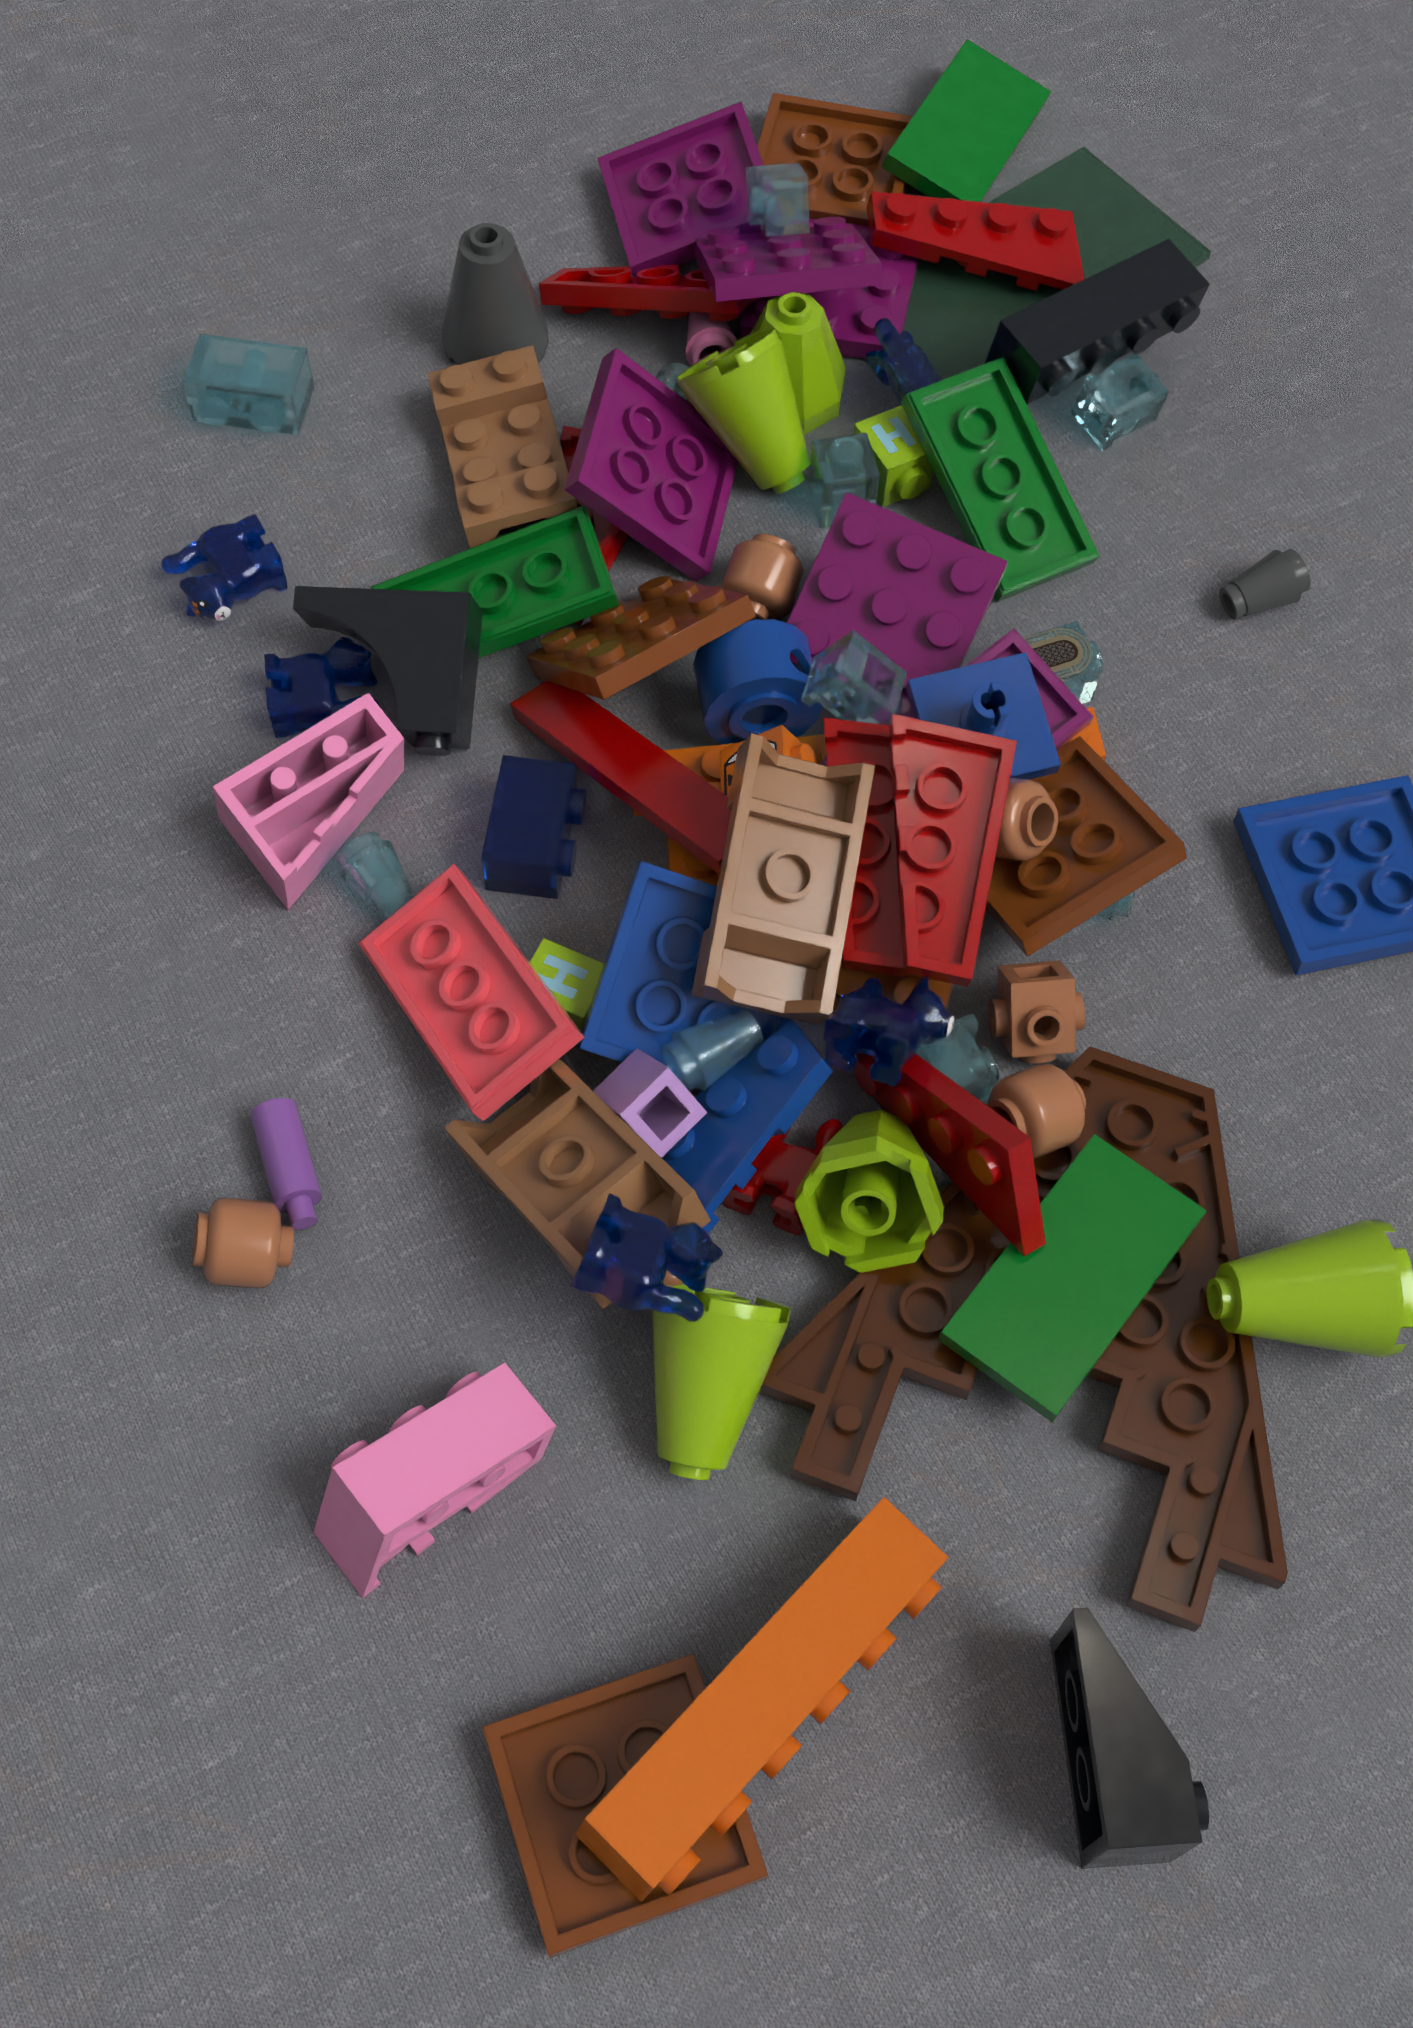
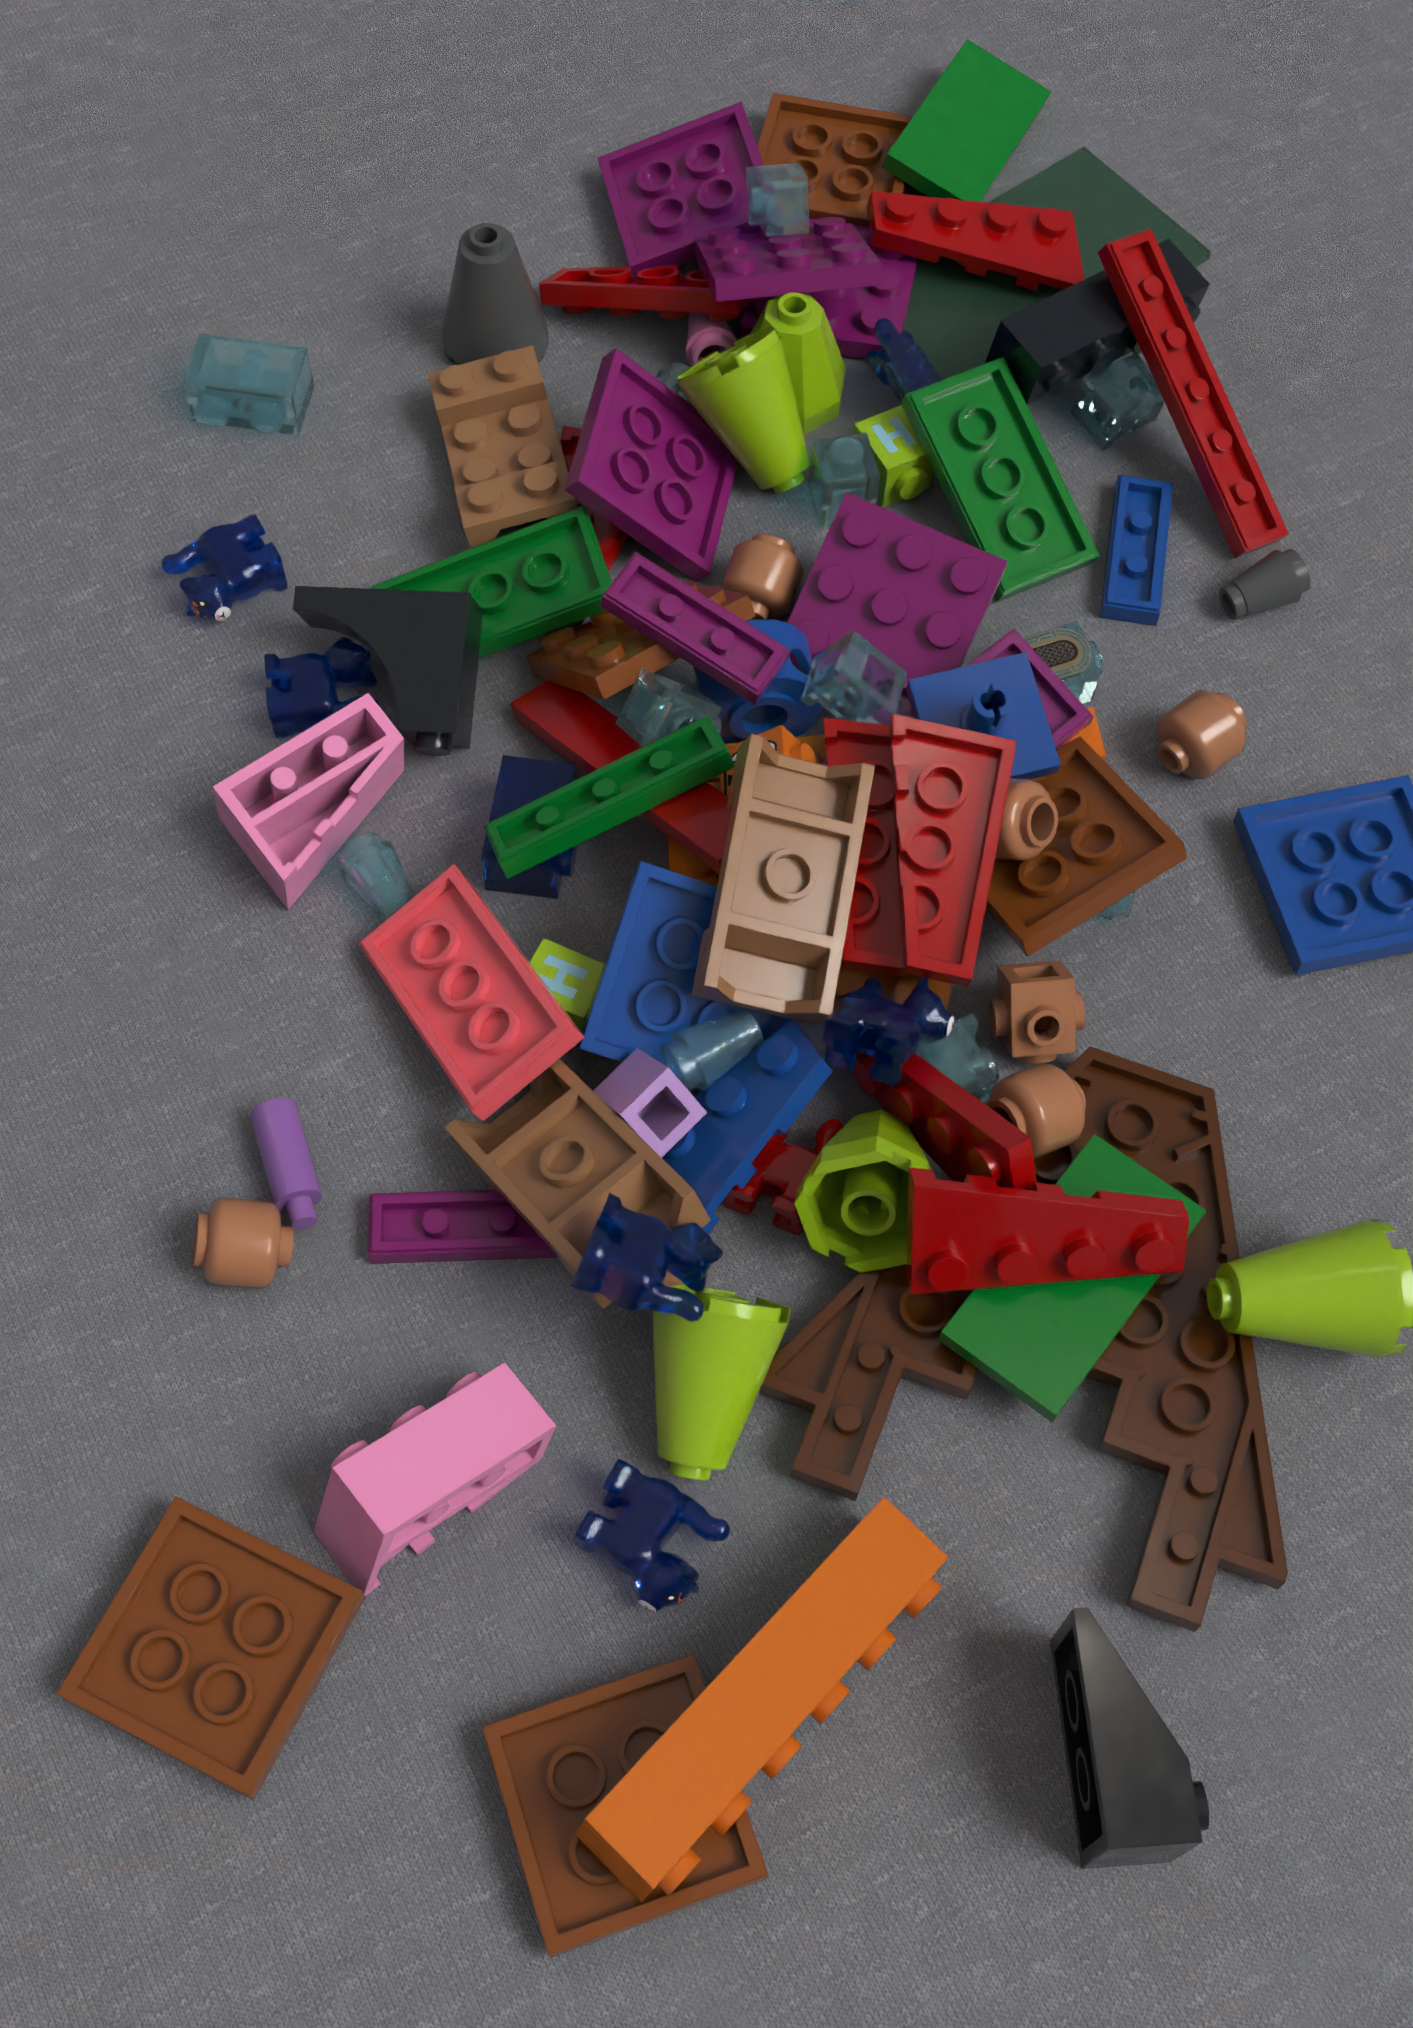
none -> dark orange plate [56,1496,366,1801]
none -> magenta tile [368,1189,559,1264]
none -> green tile [483,716,735,879]
none -> clear blue animal [575,1459,730,1613]
none -> magenta tile [600,552,791,705]
none -> clear light blue brick [616,668,722,746]
none -> red wing [906,1167,1190,1294]
none -> red tile [1097,229,1289,558]
none -> blue tile [1099,475,1173,626]
none -> nougat head [1156,690,1247,779]

